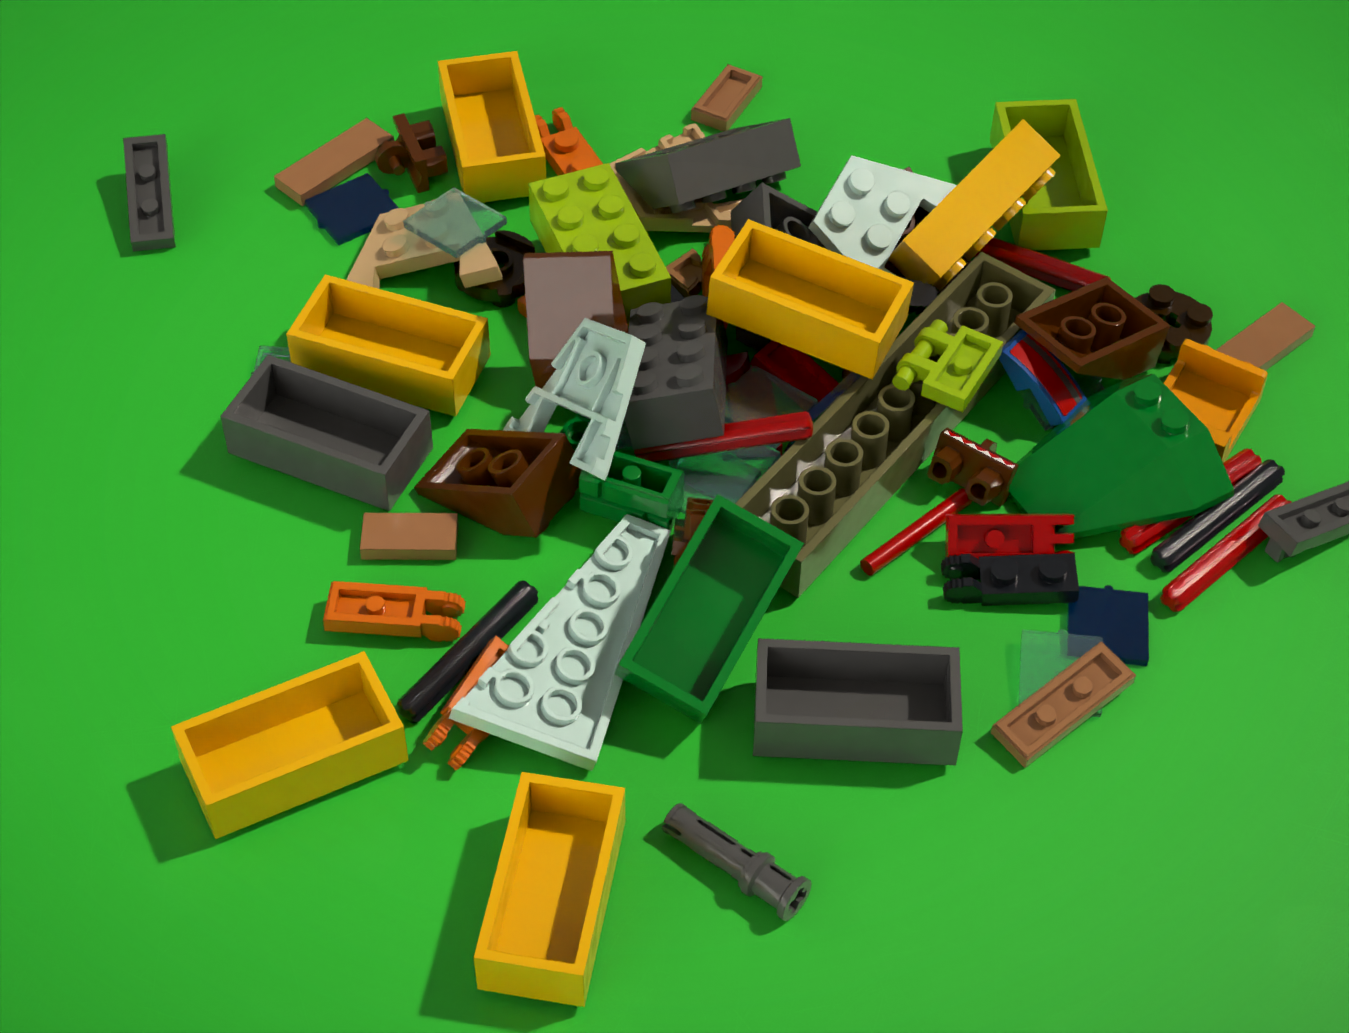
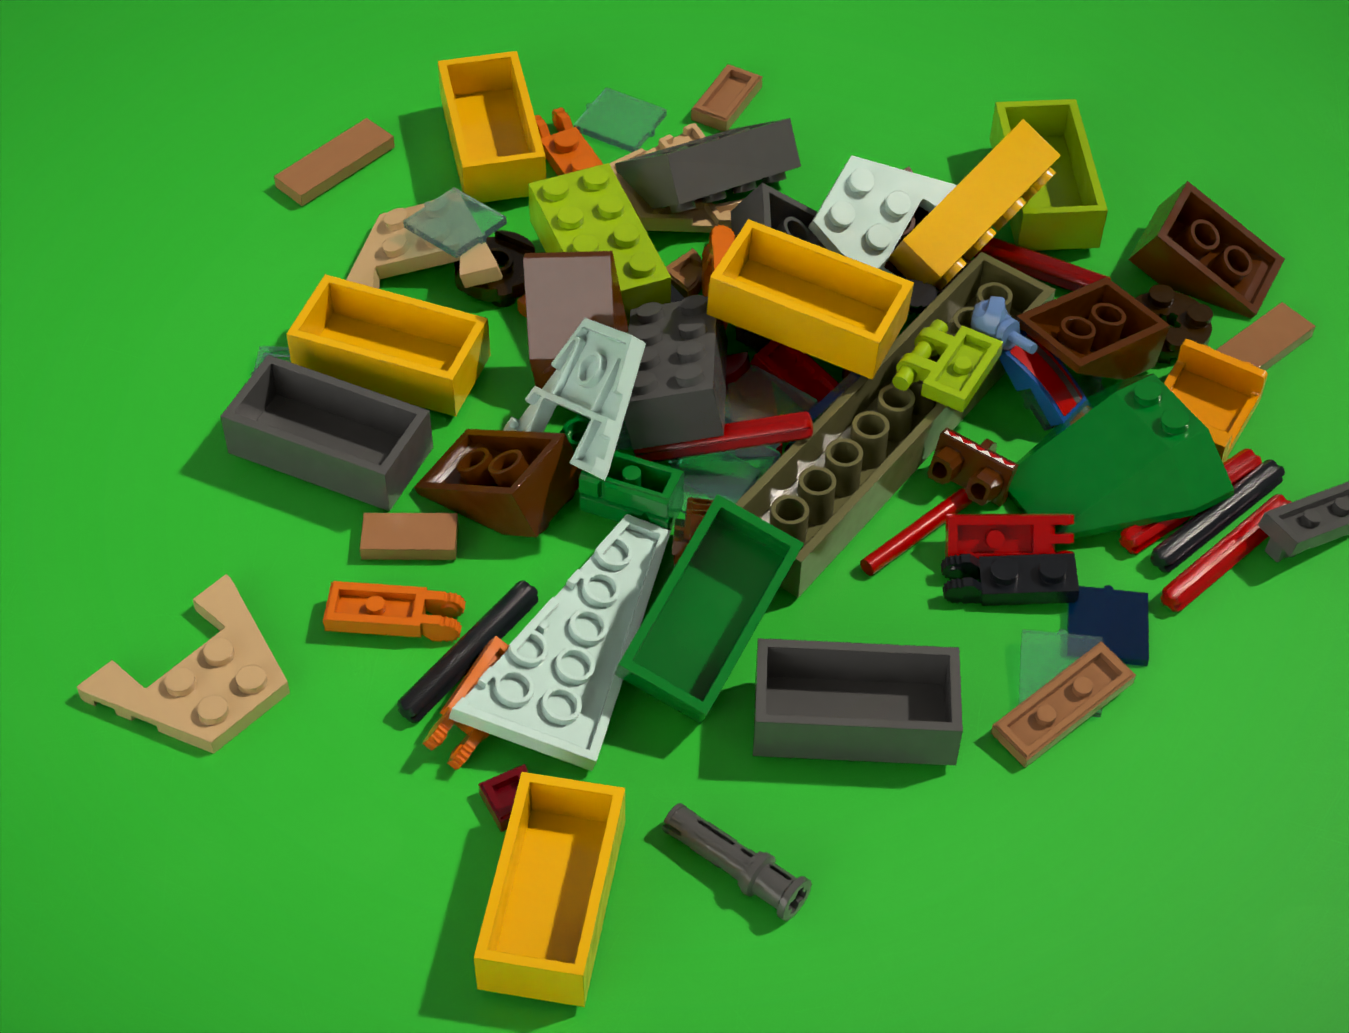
dark grey hinge [123,134,176,252] -> none
yellow piece [171,651,409,839] -> none
clear blue piece [305,173,398,245] -> none
reddish brown hips [375,113,448,193] -> none
none -> tan wing [76,574,290,754]
none -> dark red tile [478,764,528,832]
none -> clear light blue piece [574,87,667,152]
none -> medium blue piece [971,296,1038,354]
none -> reddish brown slope [1128,181,1285,318]

